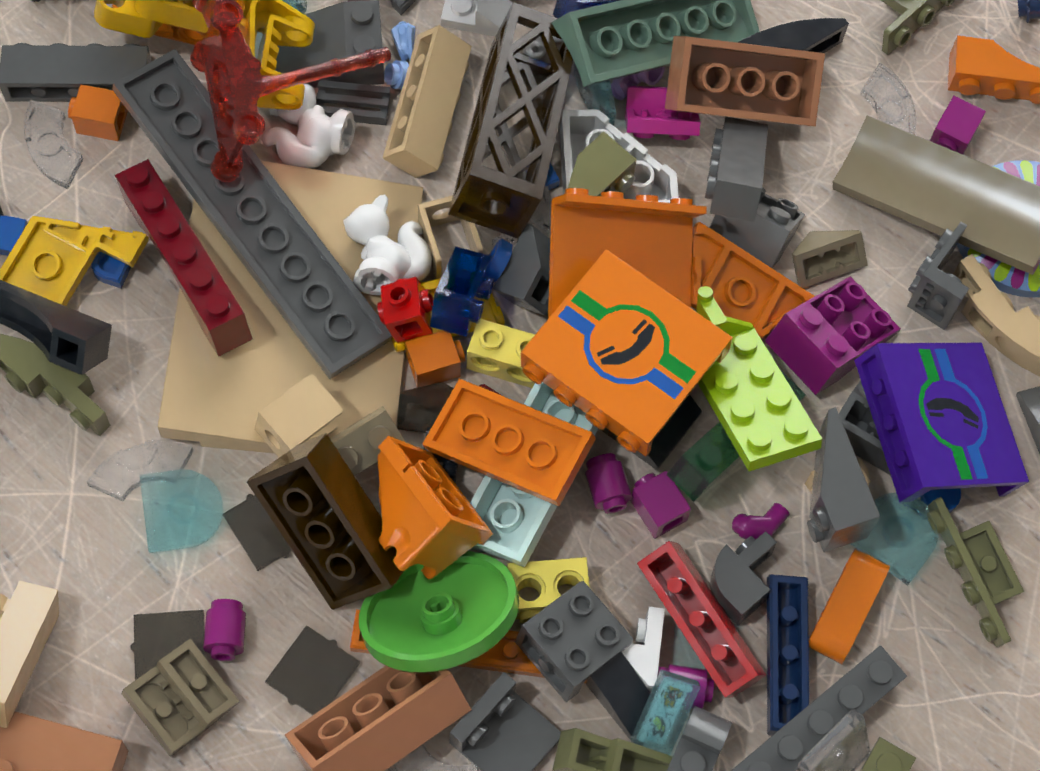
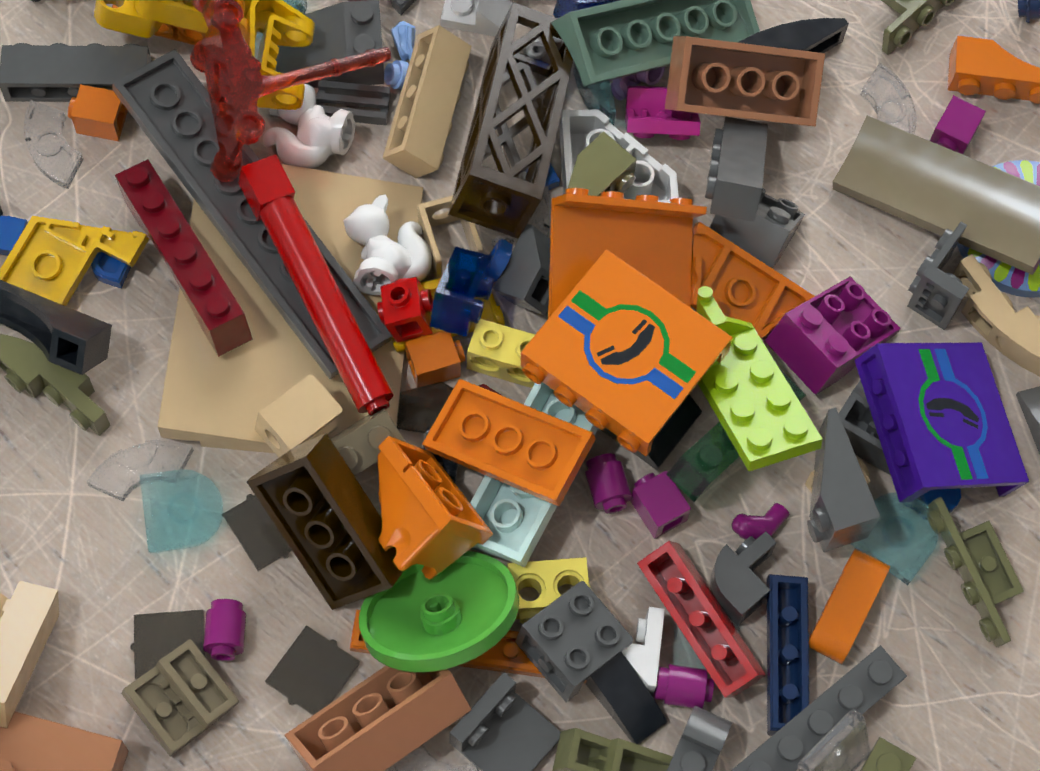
clear light blue tile [630,669,701,755] -> none
dark tan slope [792,230,868,288] -> none
none -> red brick [239,154,394,416]

